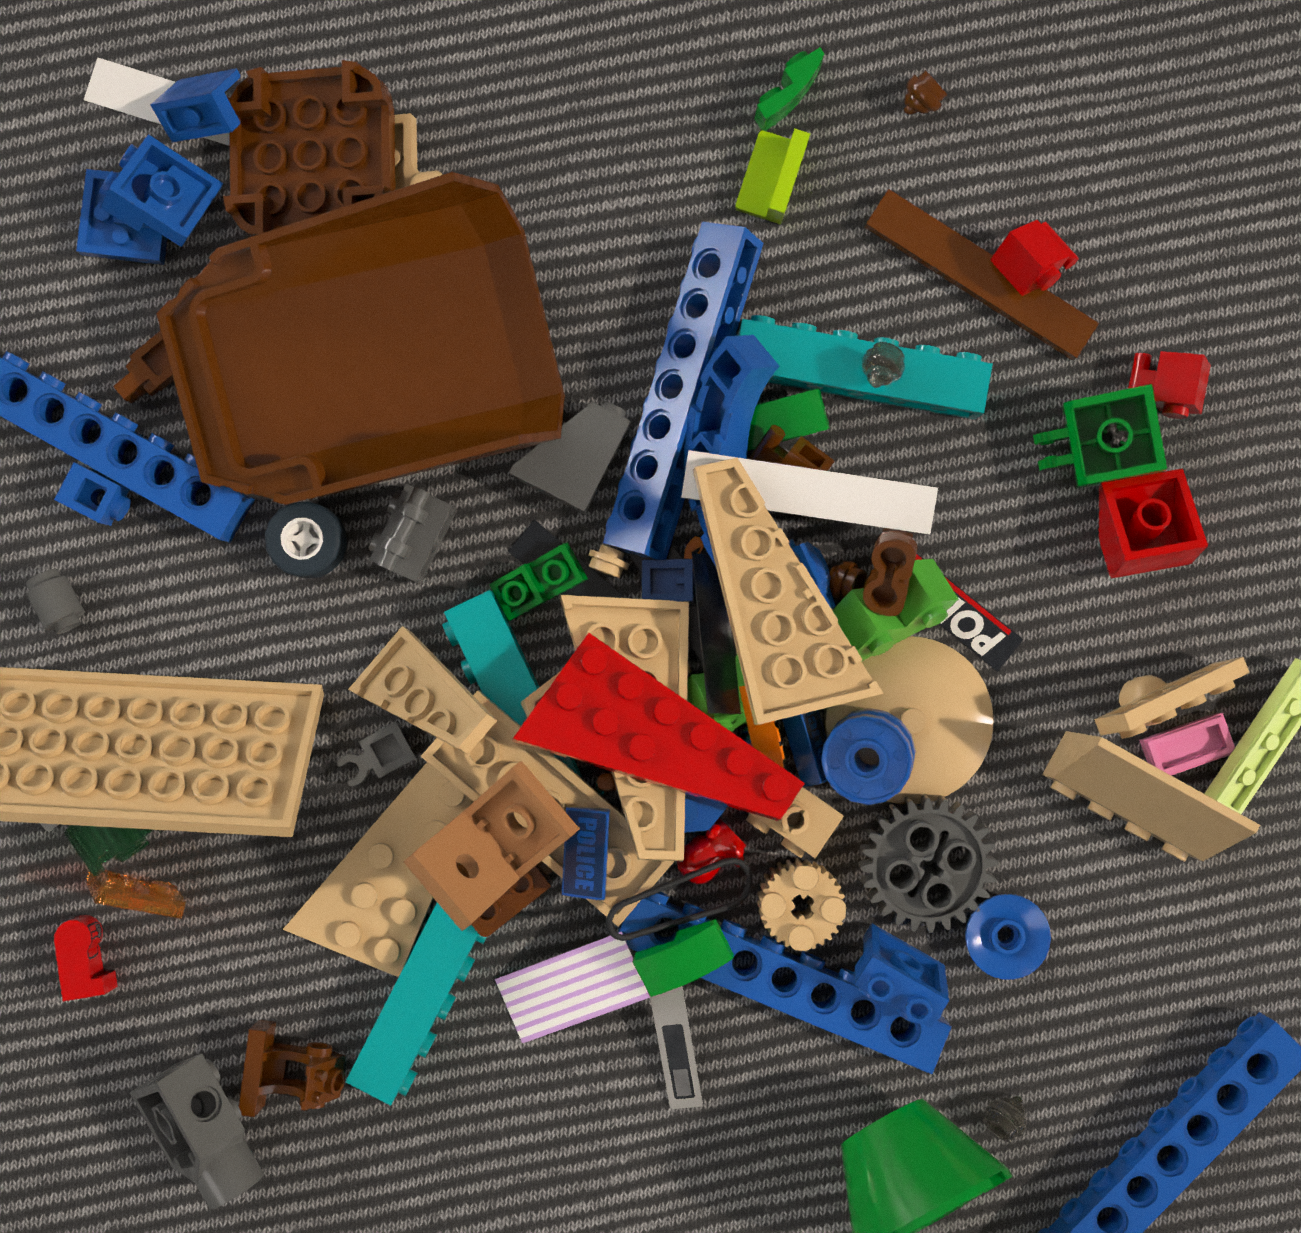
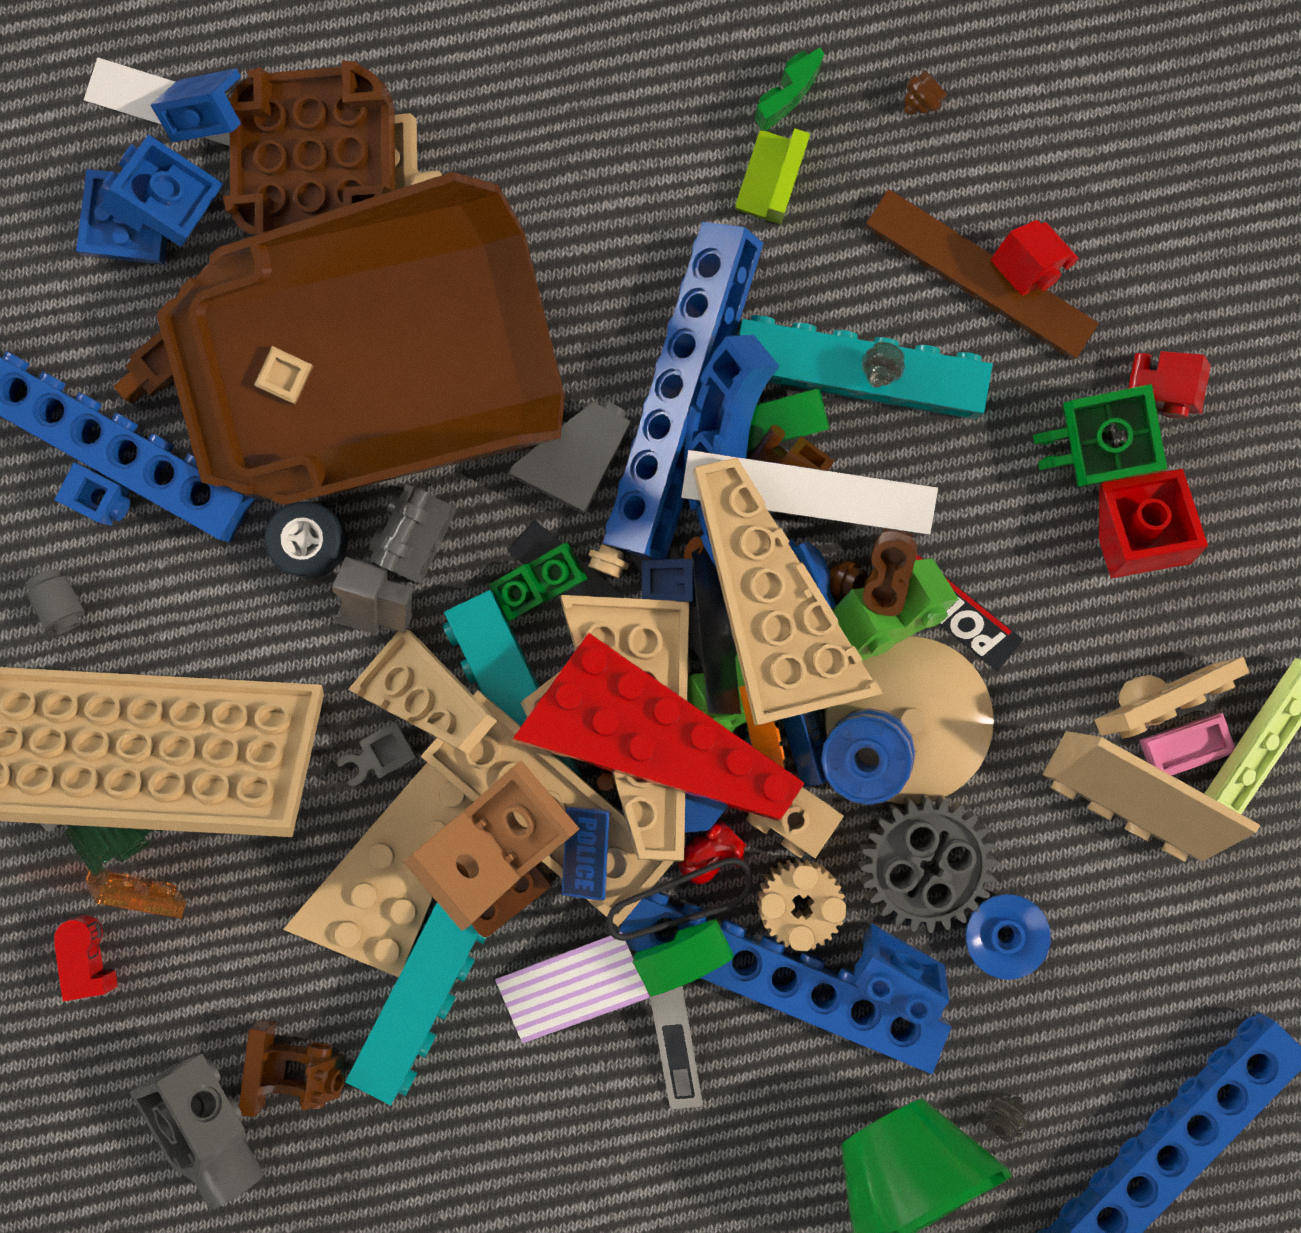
none -> tan tile [254,346,313,405]
none -> flat silver piece [333,557,413,634]

